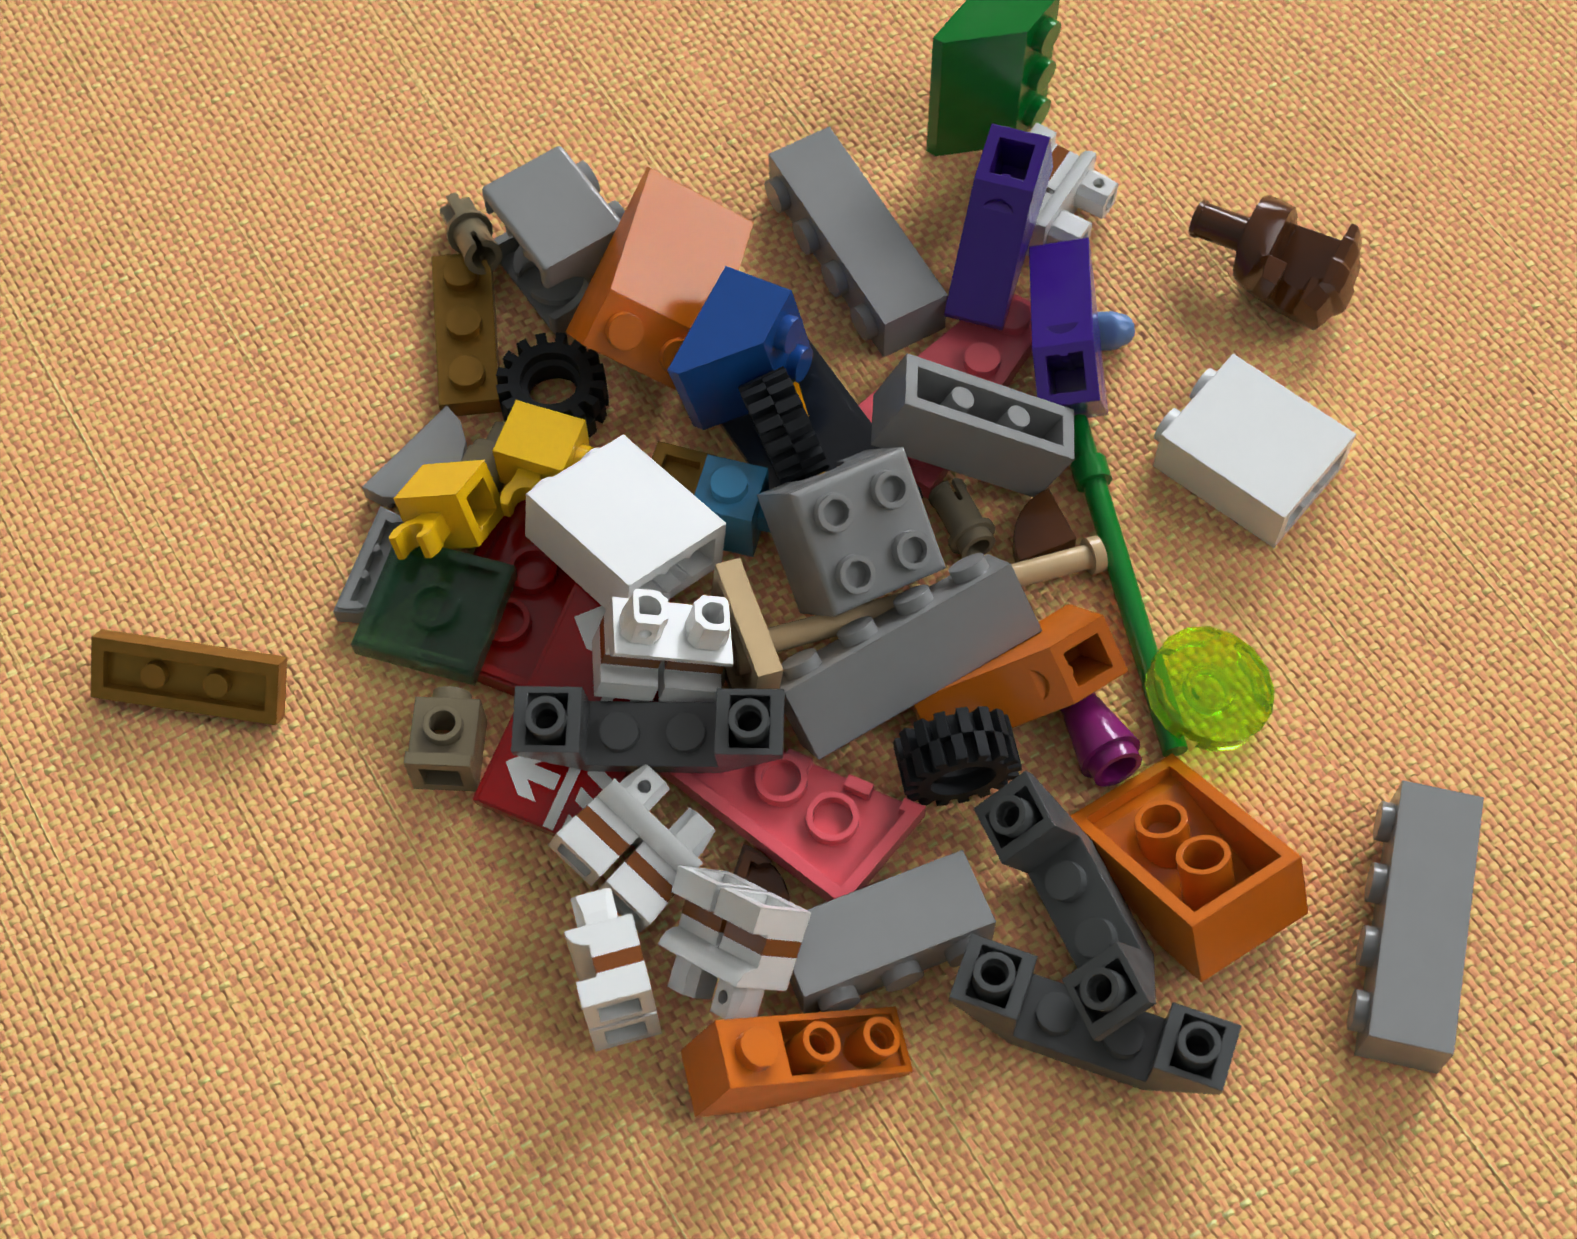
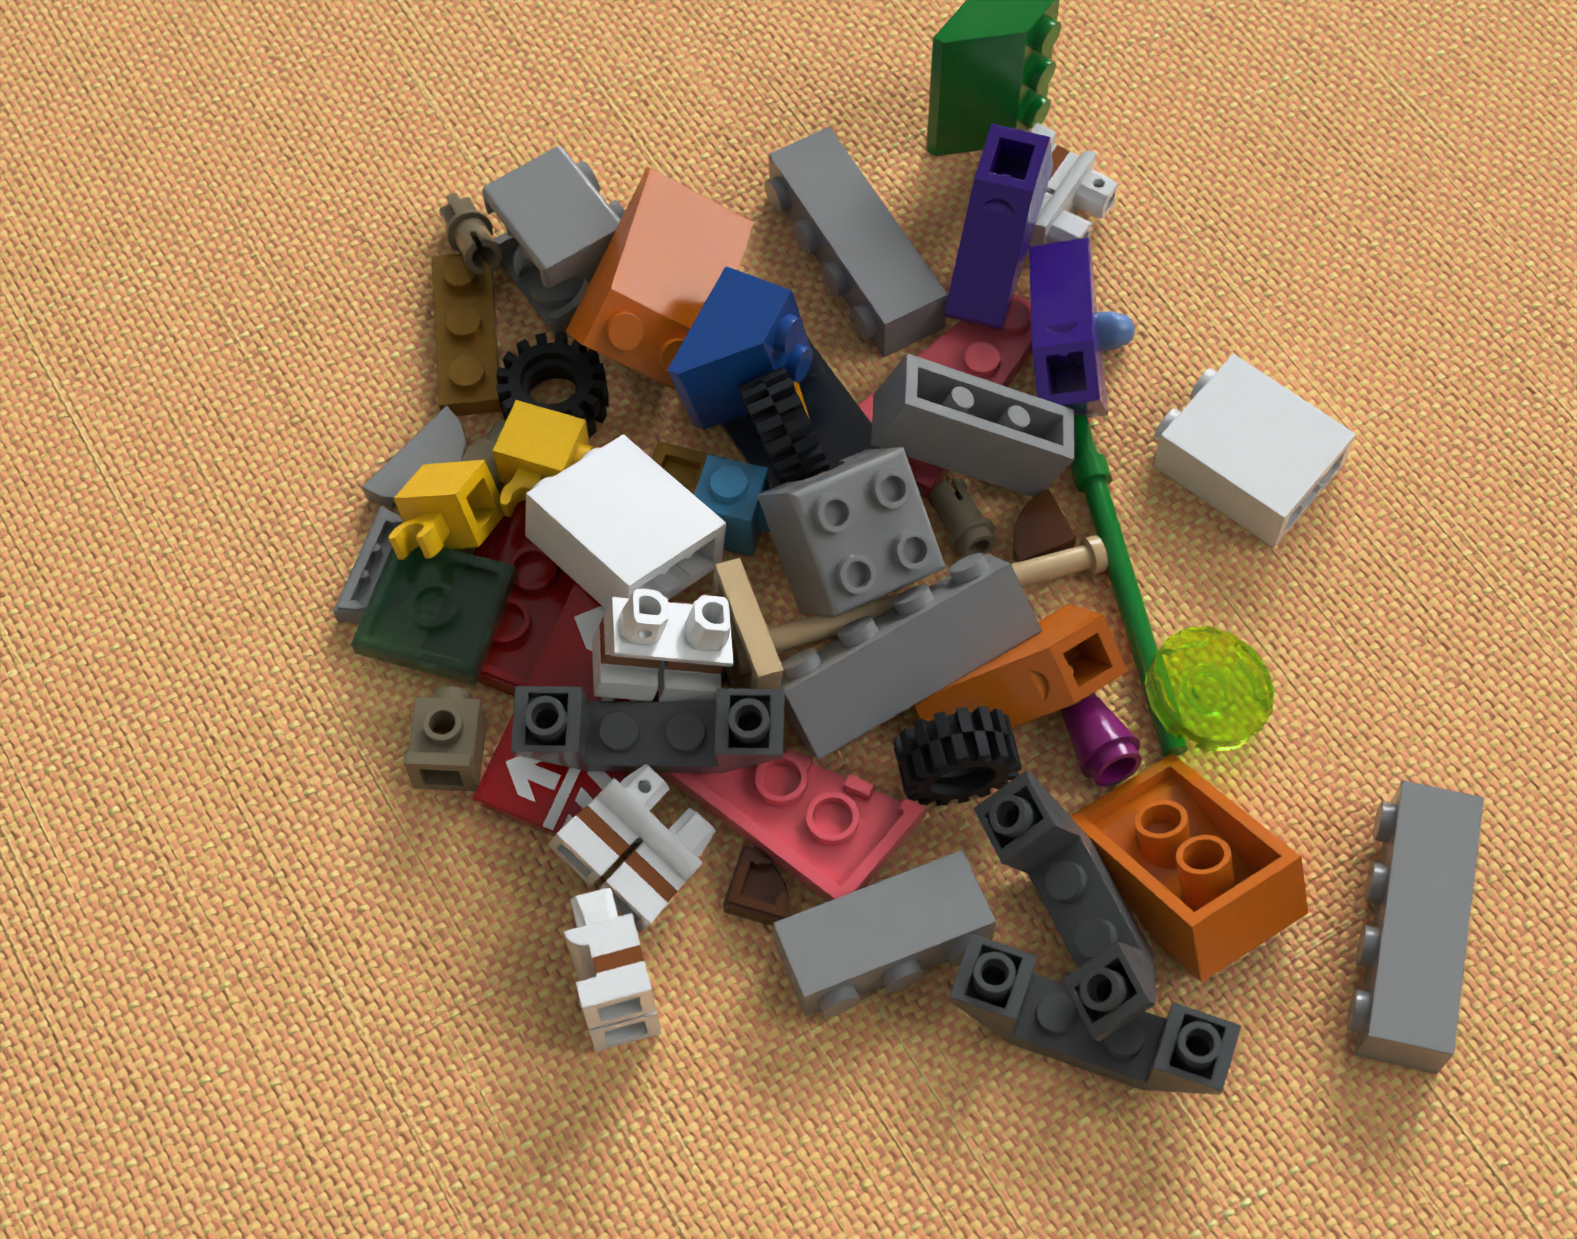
pearl gold plate [90,629,287,725] -> none
white hips [658,865,812,1019] -> none
orange slope [680,1006,913,1117] -> none
reddish brown piece [1189,195,1362,330] -> none

